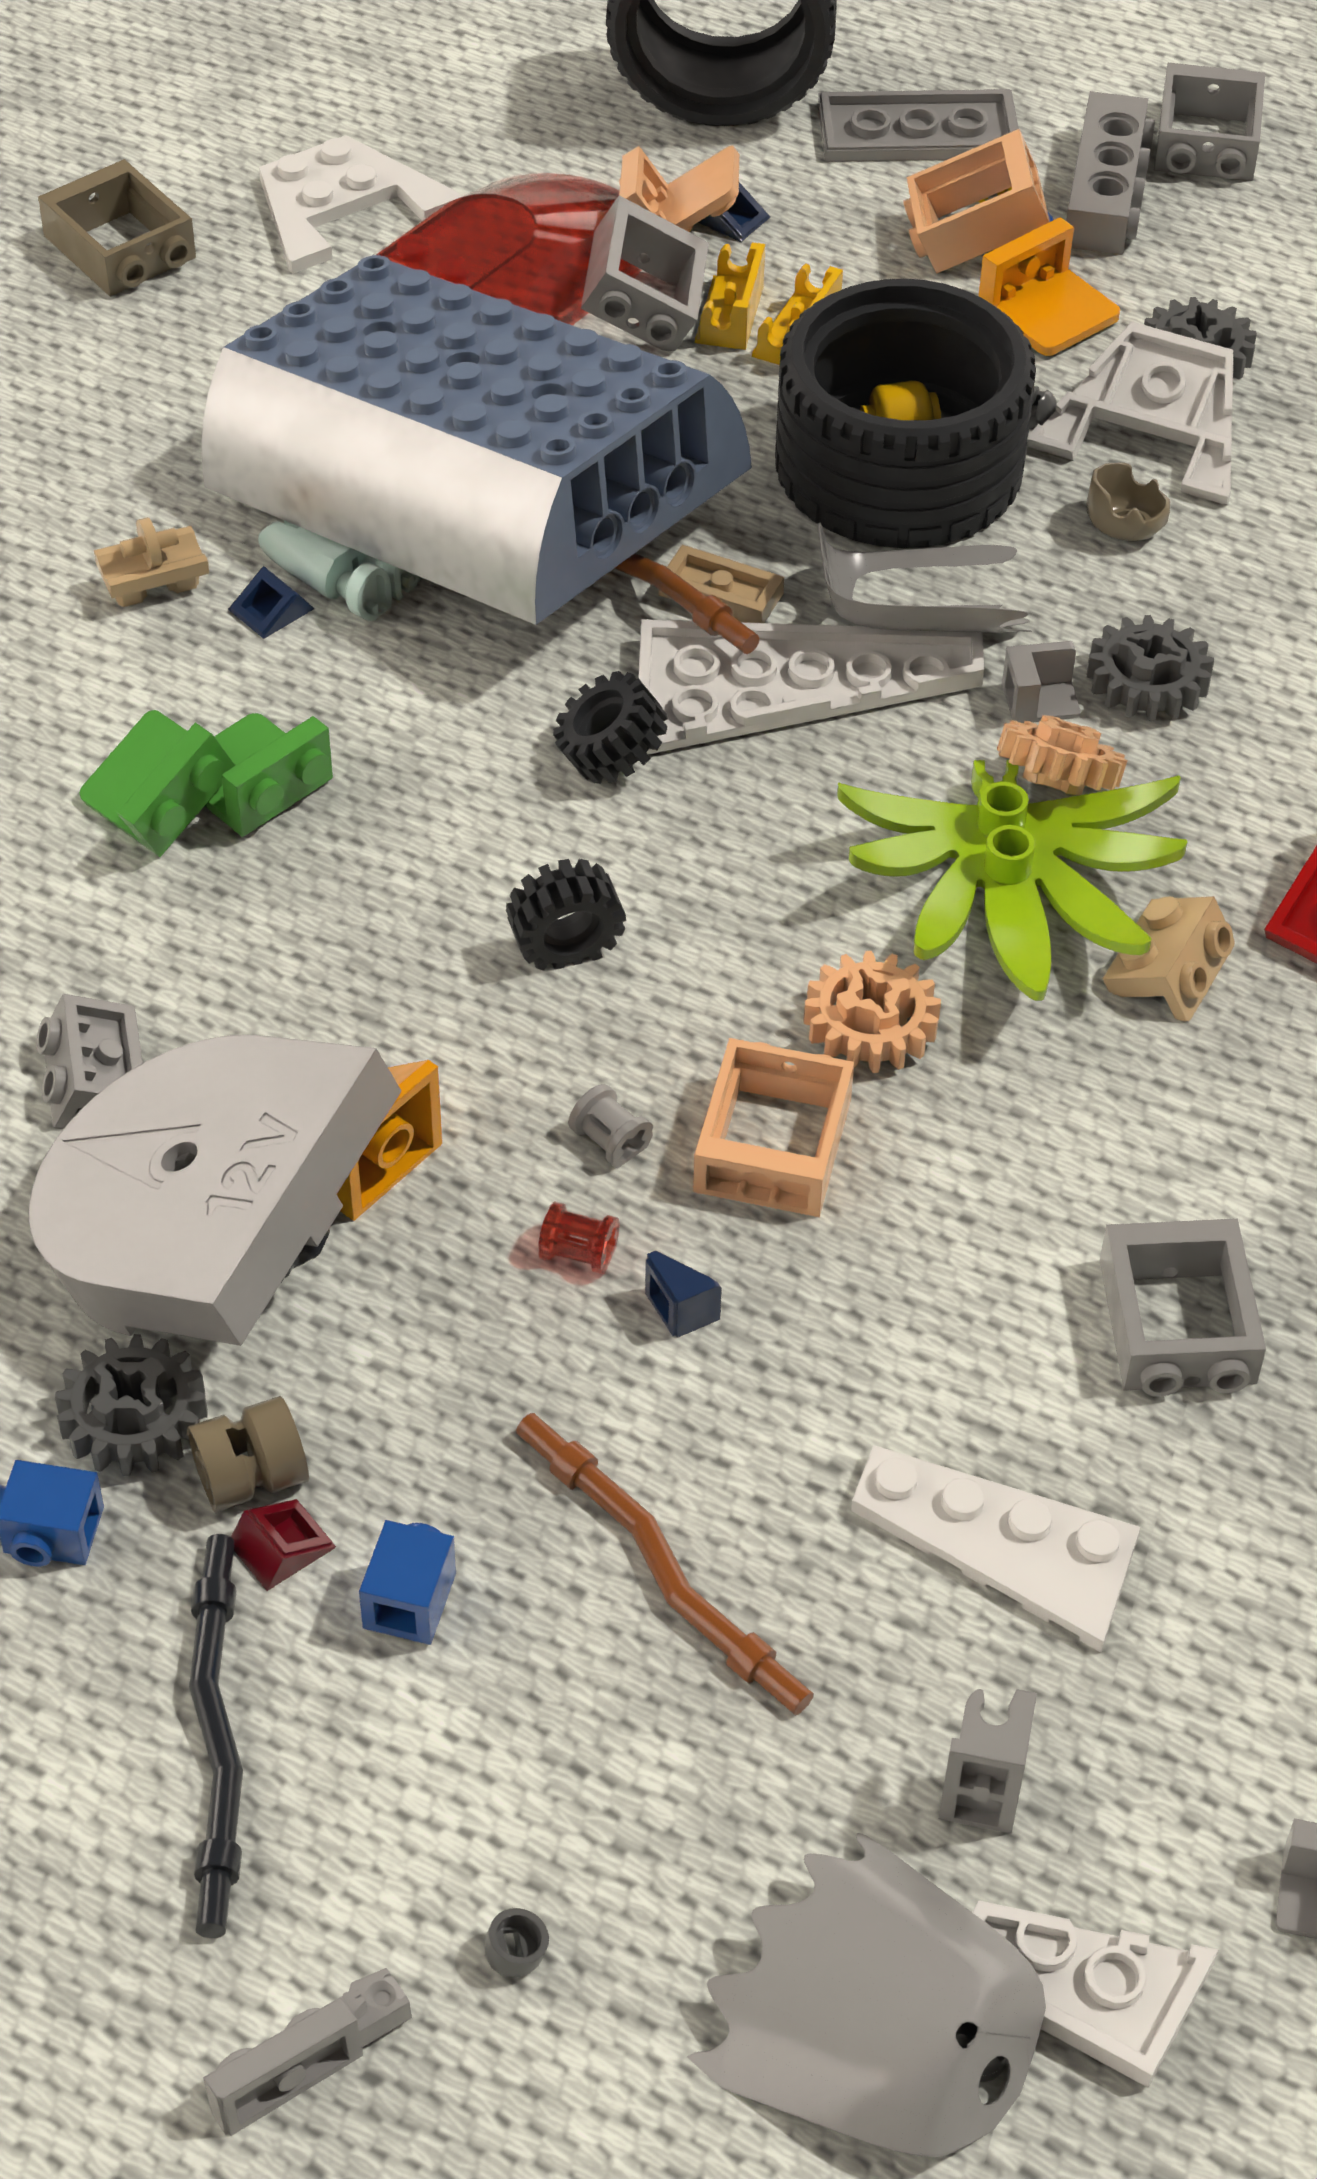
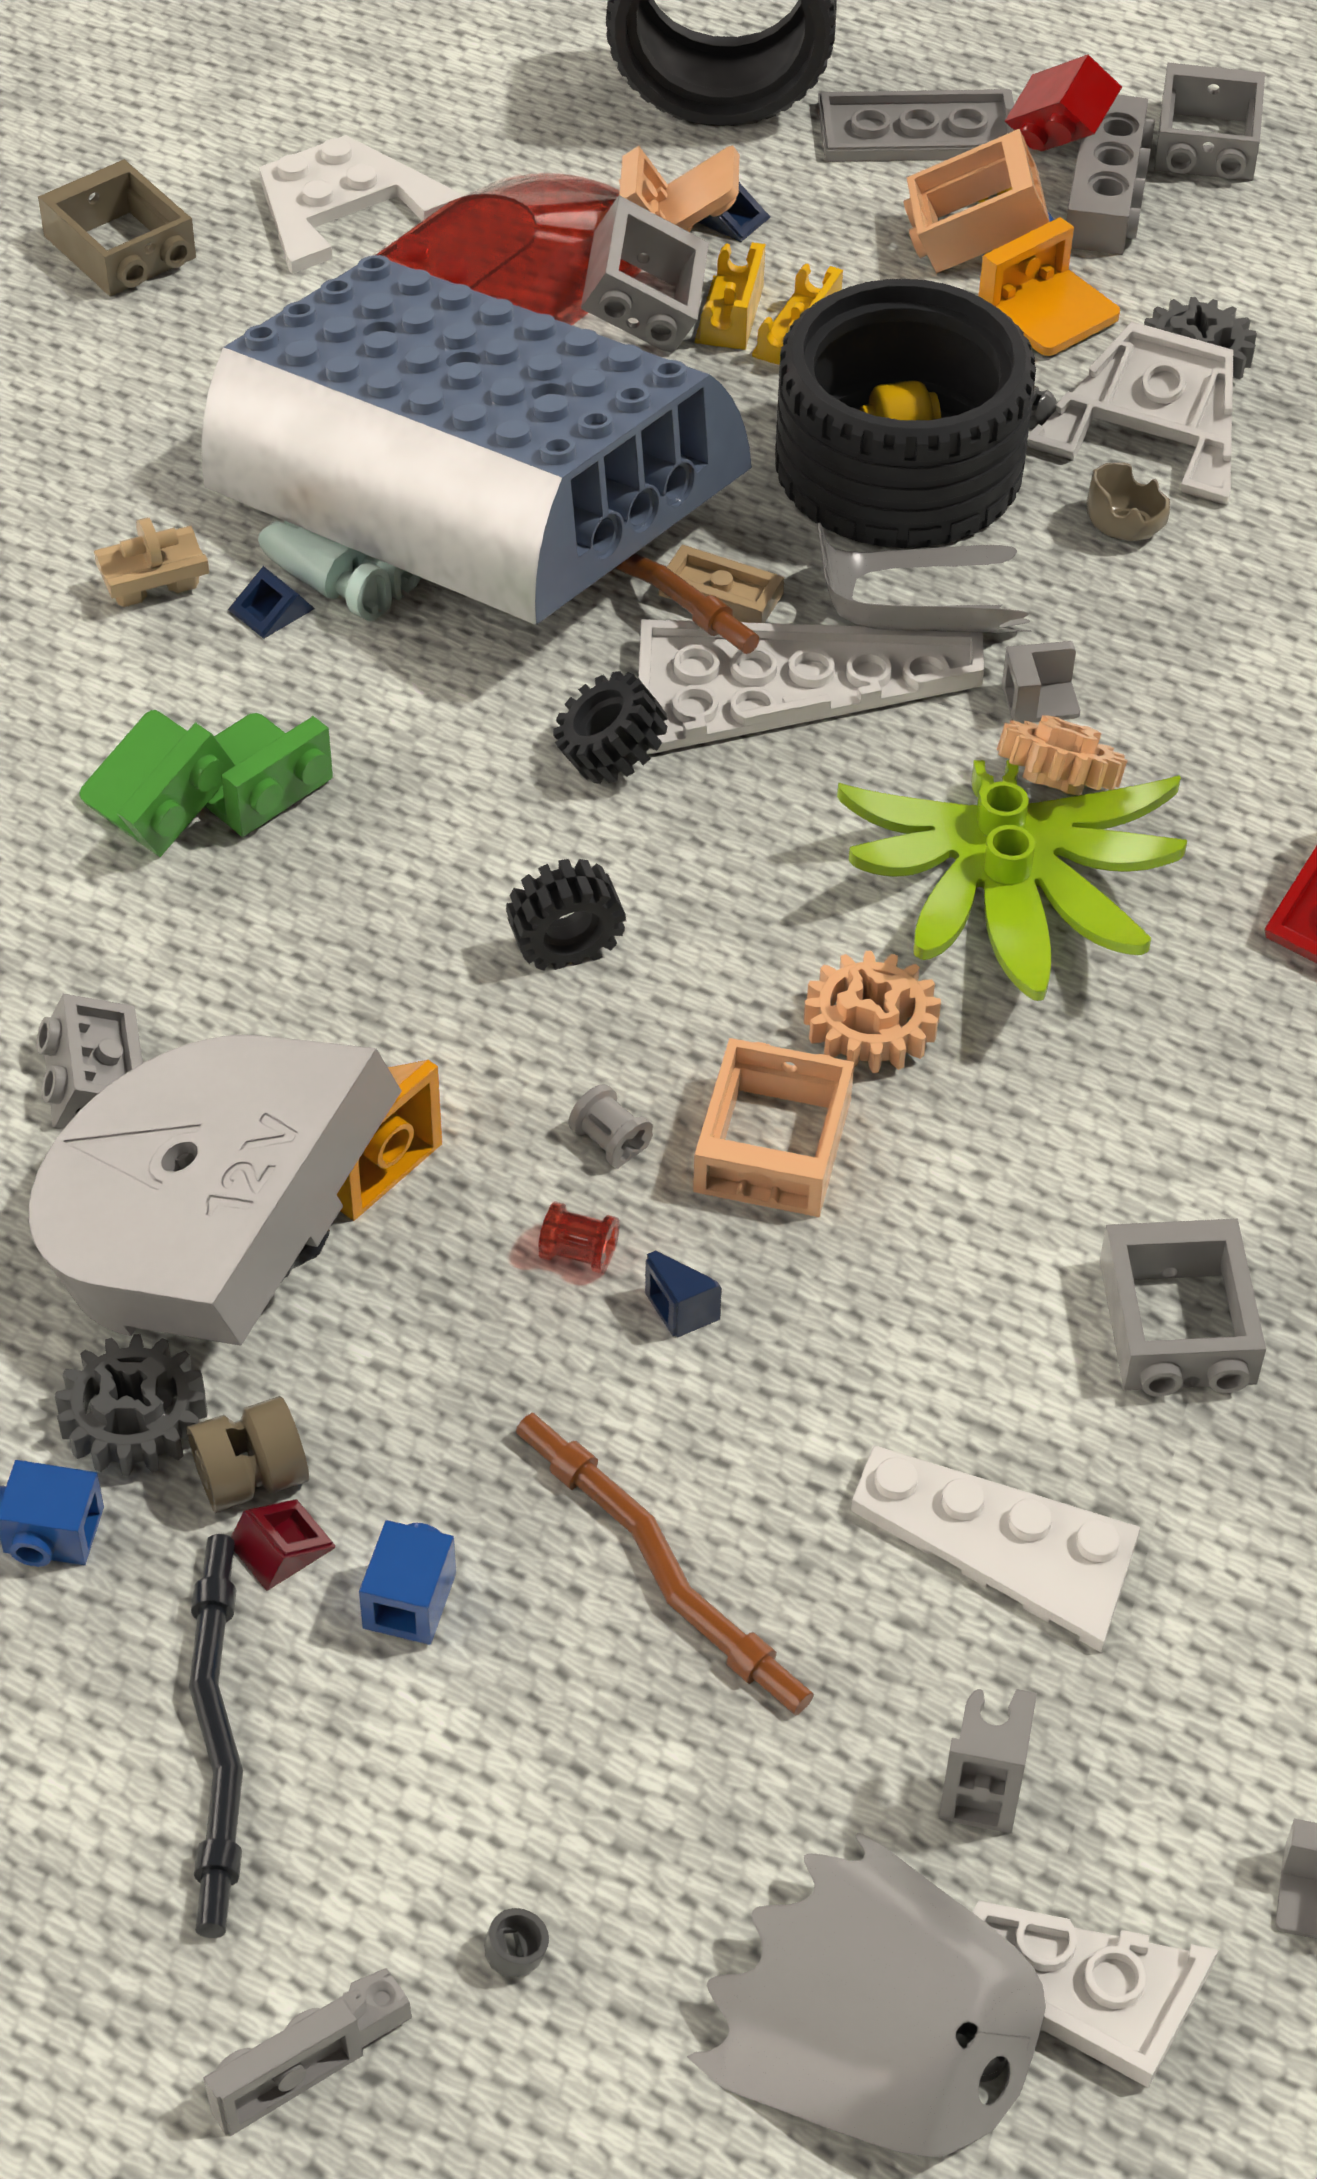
dark grey gear [1086,615,1214,721] -> none
tan bracket [1102,896,1235,1021] -> none
none -> red brick [1005,54,1122,152]

